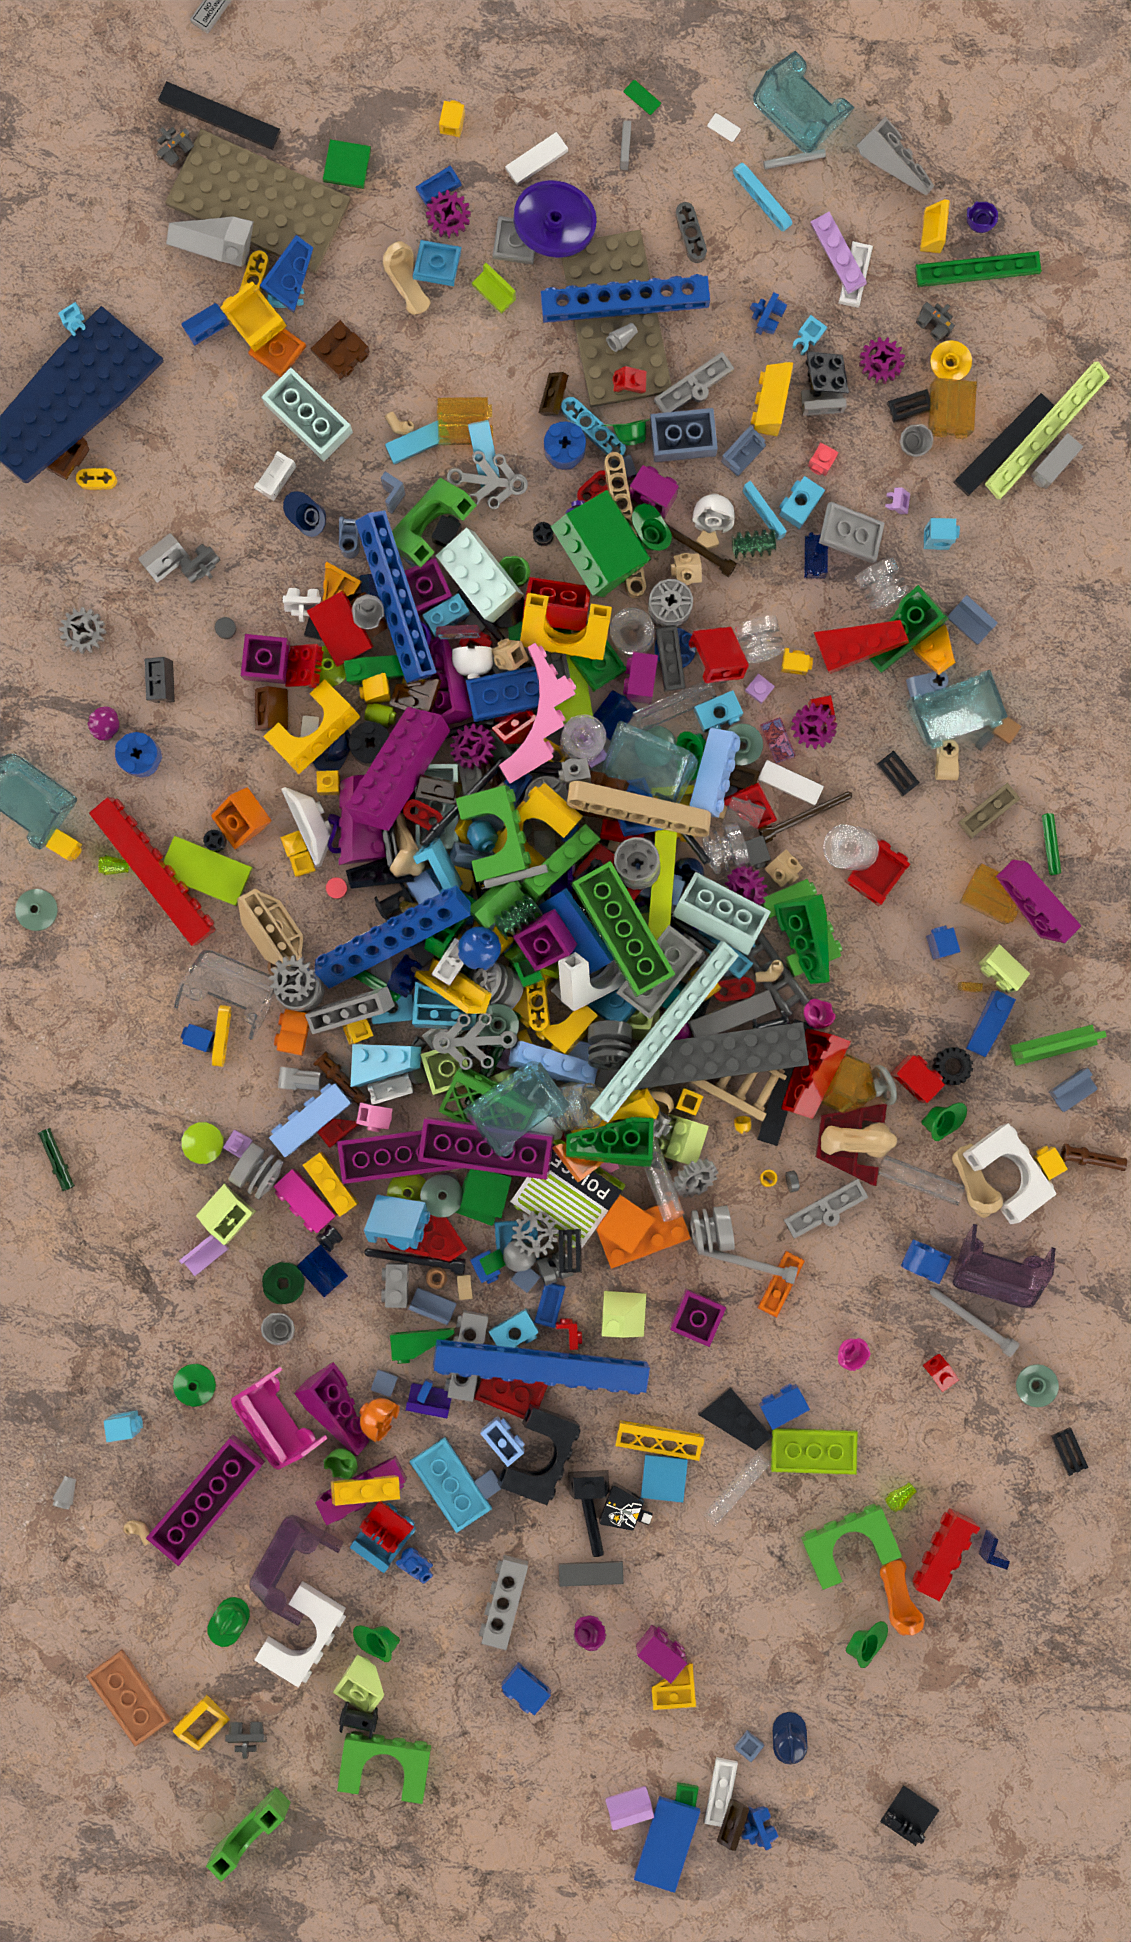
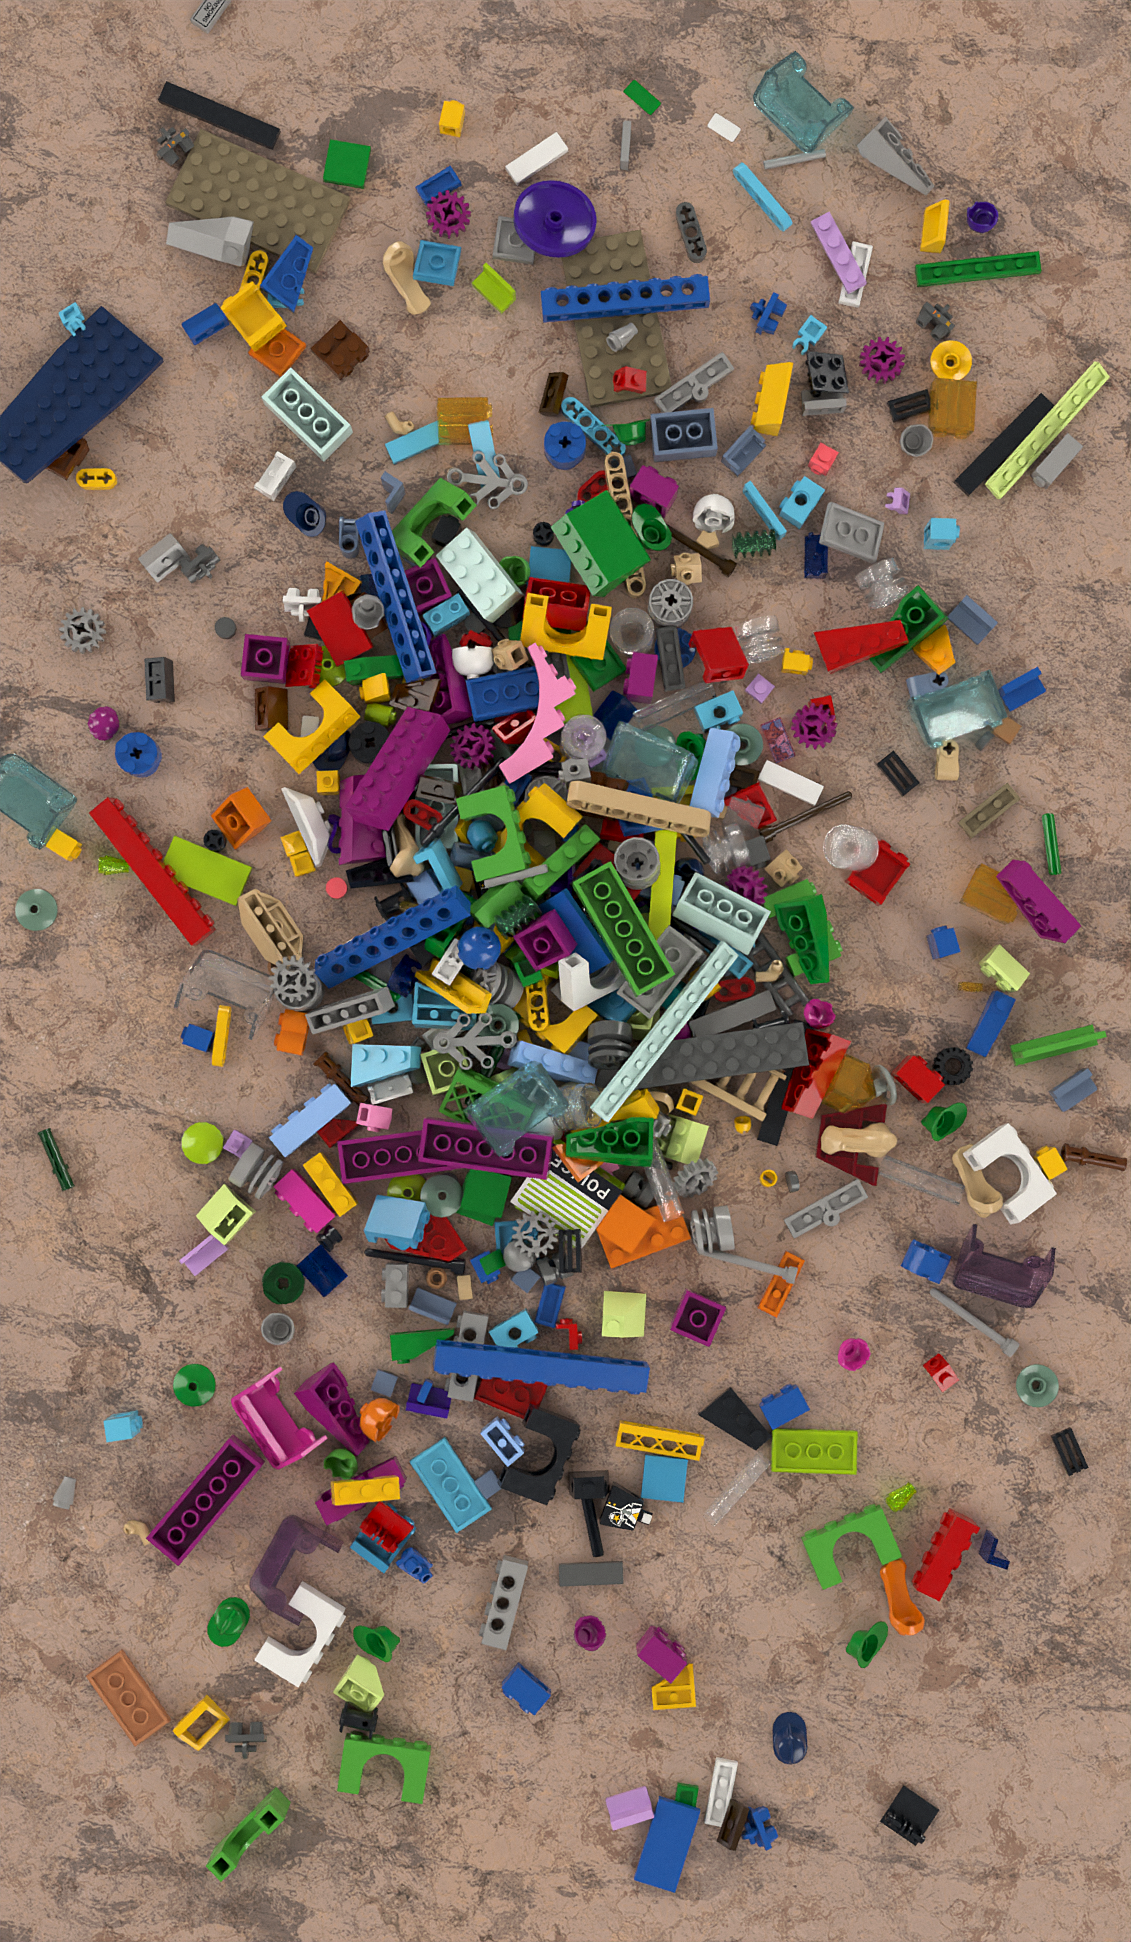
light grey piece [278,1067,321,1091] -> none
clear pink tile [436,625,481,639] -> none
sand blue tile [734,1730,765,1762] -> none
none -> dark azure tile [526,546,571,588]
none -> dark grey wheel [621,1171,659,1210]
none -> blue panel [997,666,1046,711]

